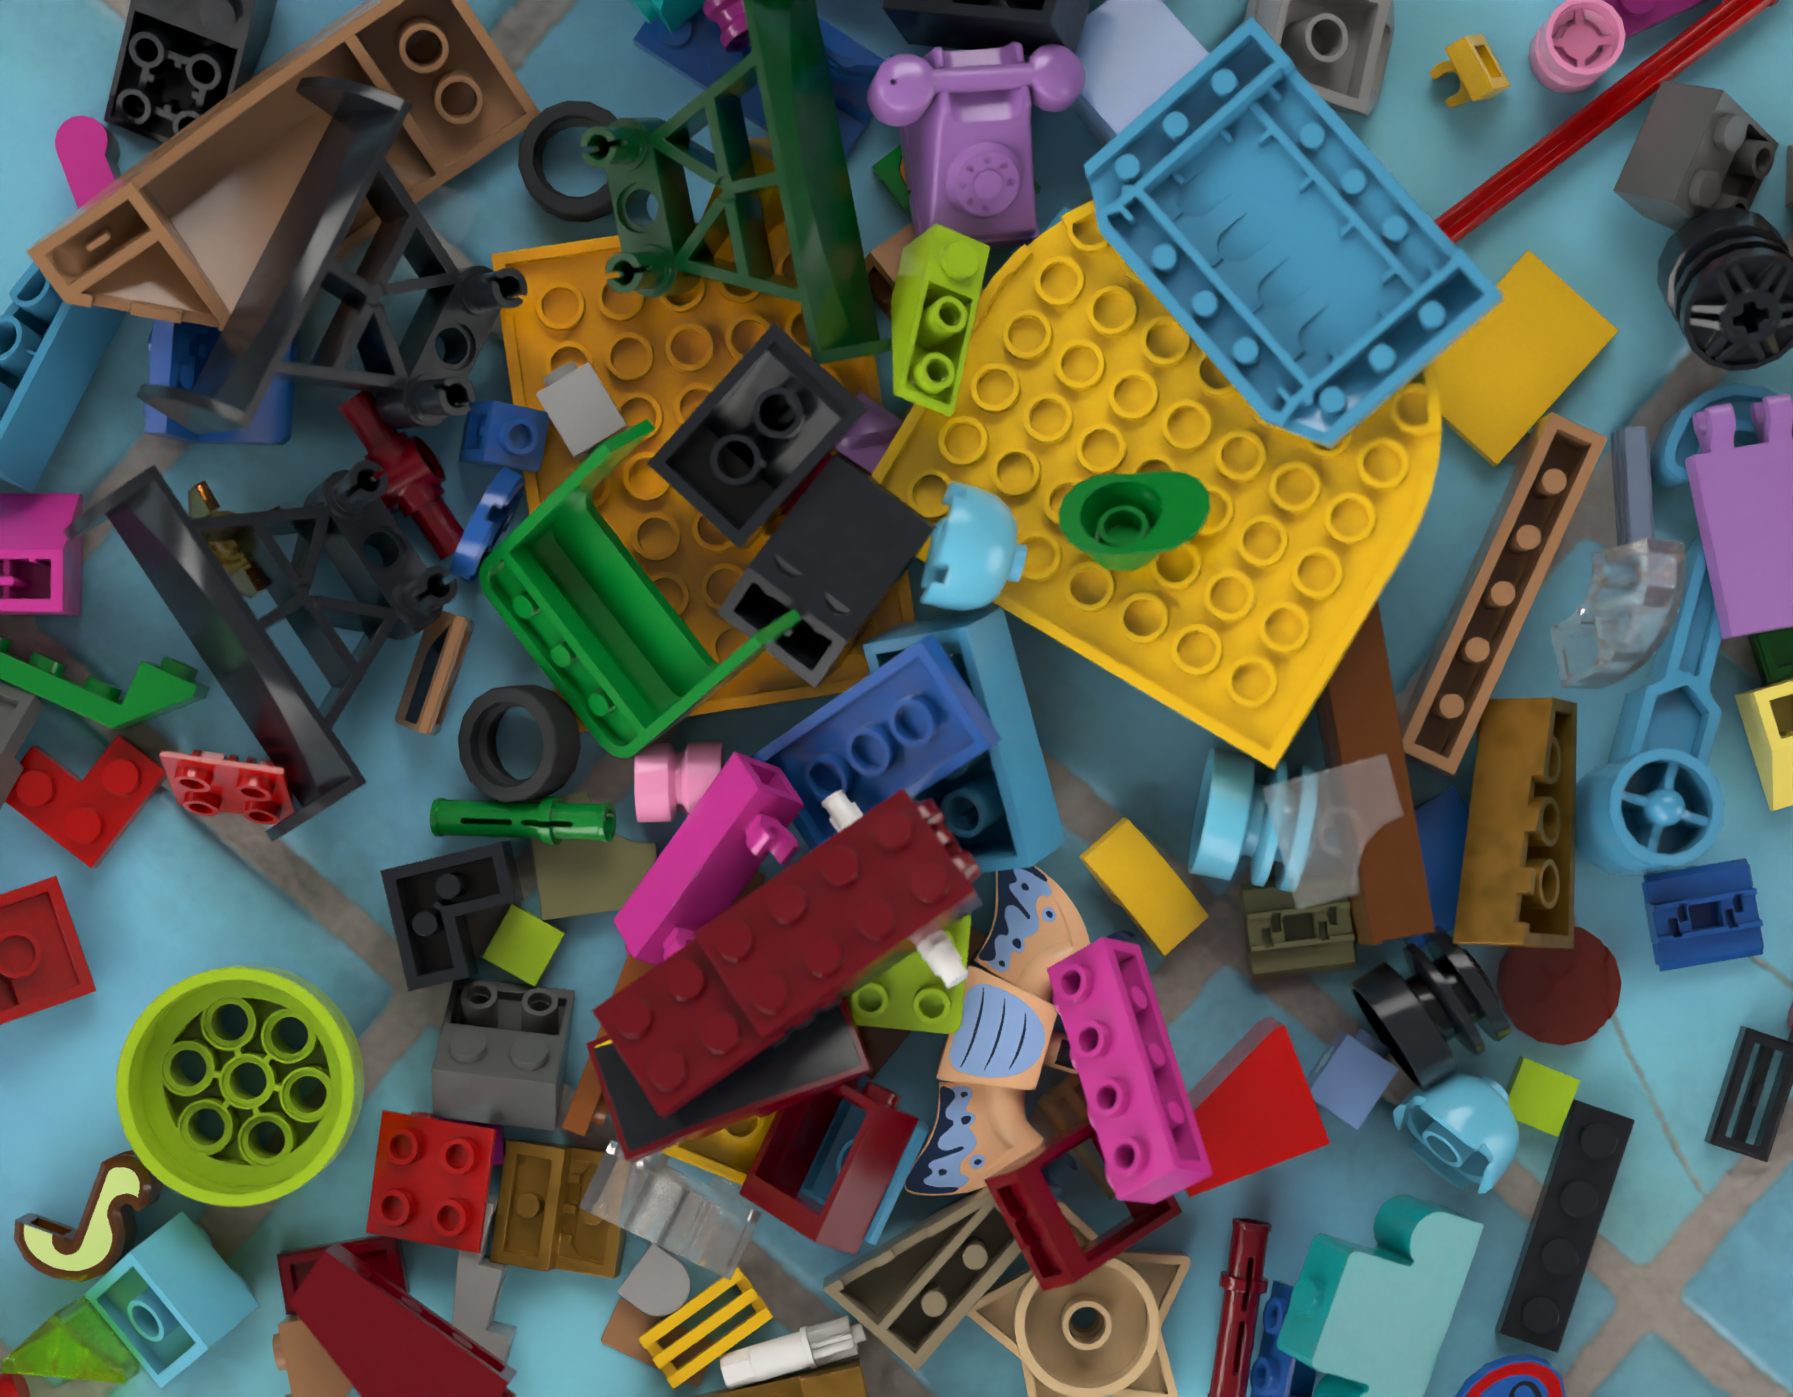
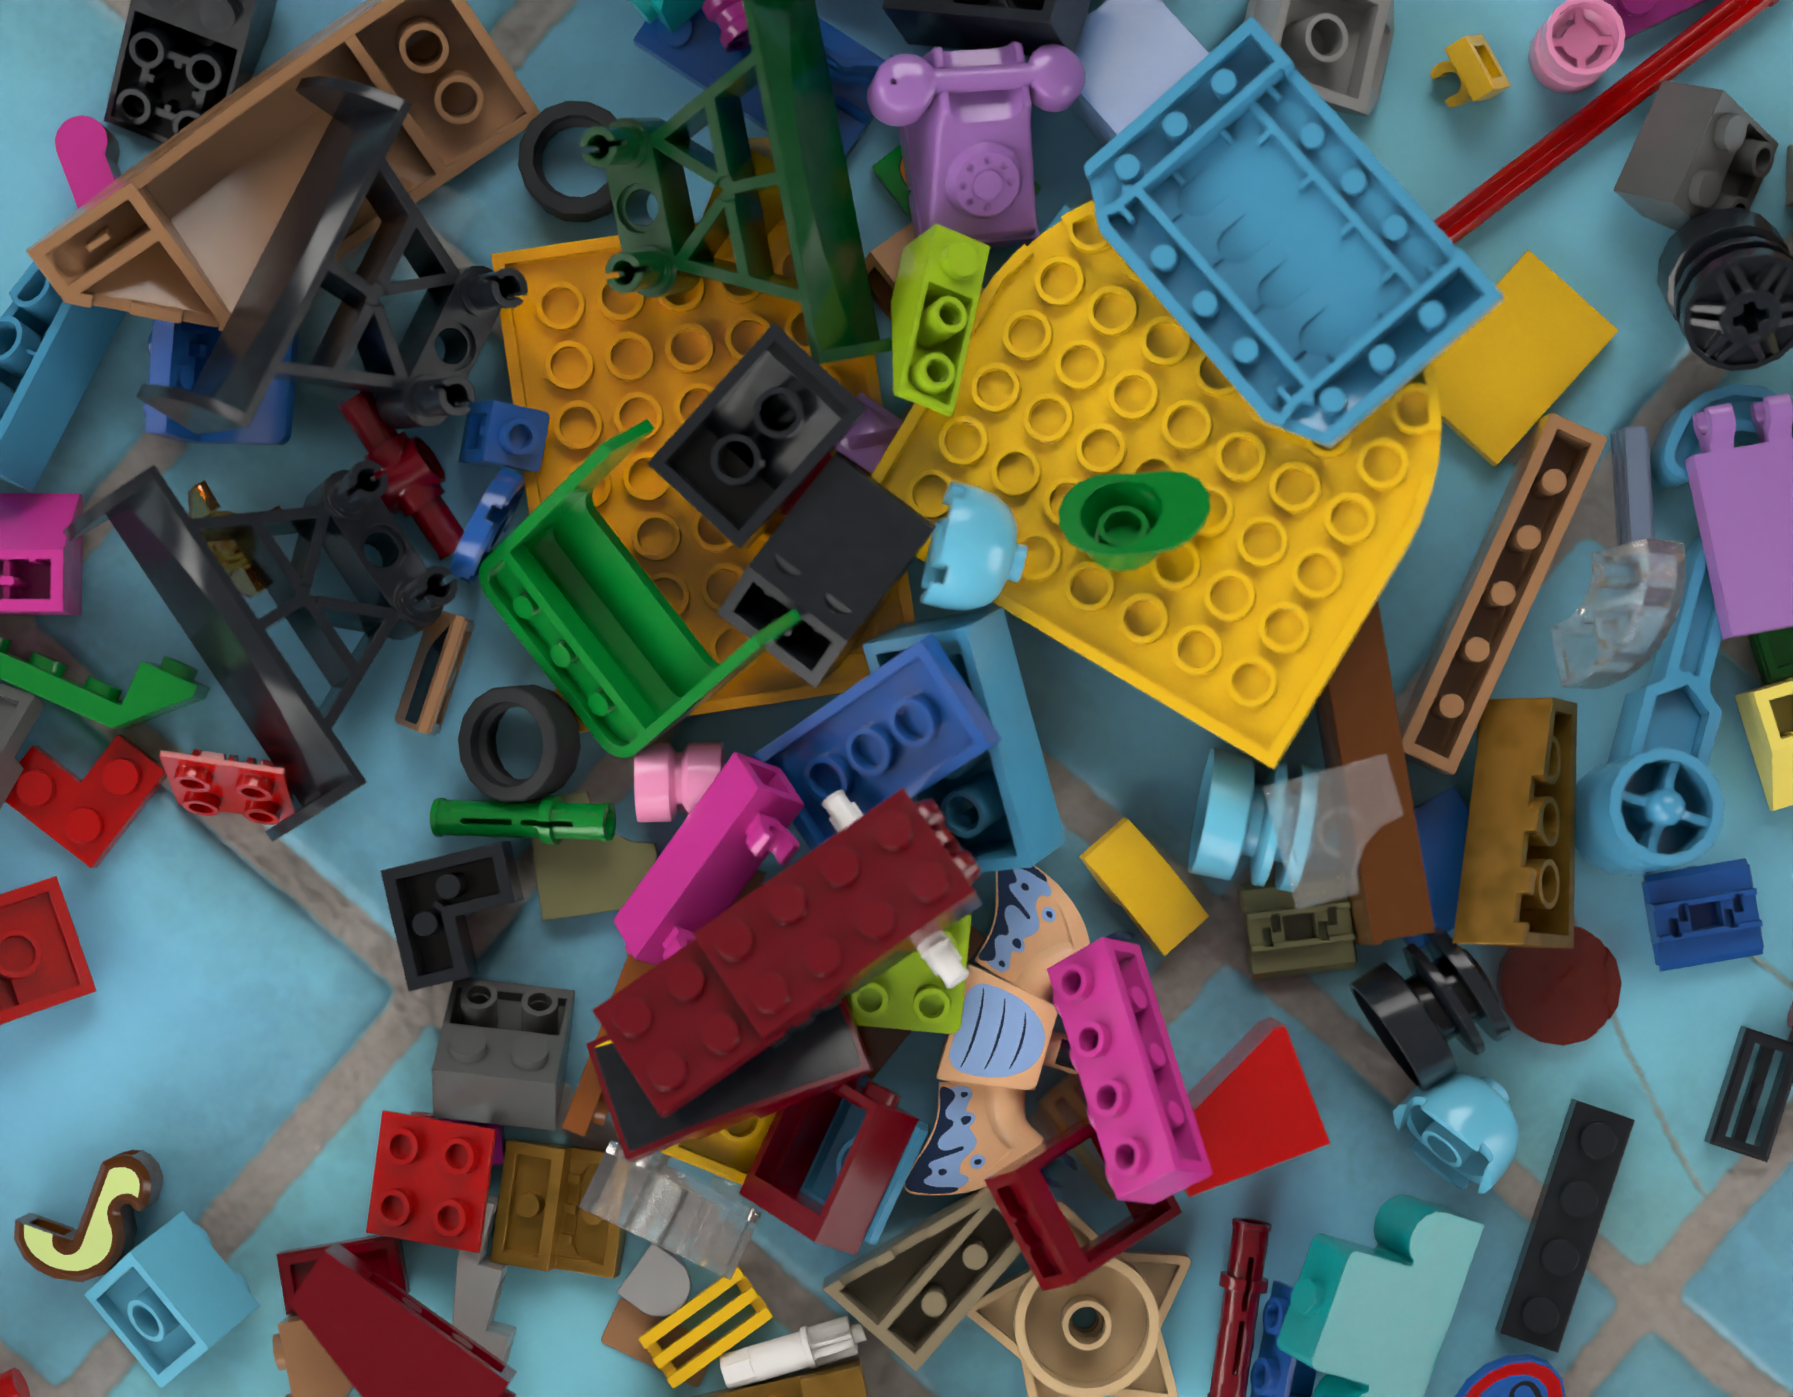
clear neon green slope [1,1295,140,1384] -> none
lime wheel [116,964,364,1207] -> none
lime tile [482,903,567,987] -> none
light grey brick [535,361,629,463] -> none
medium blue brick [1306,1028,1399,1130] -> none
lime tile [1505,1056,1581,1137] -> none

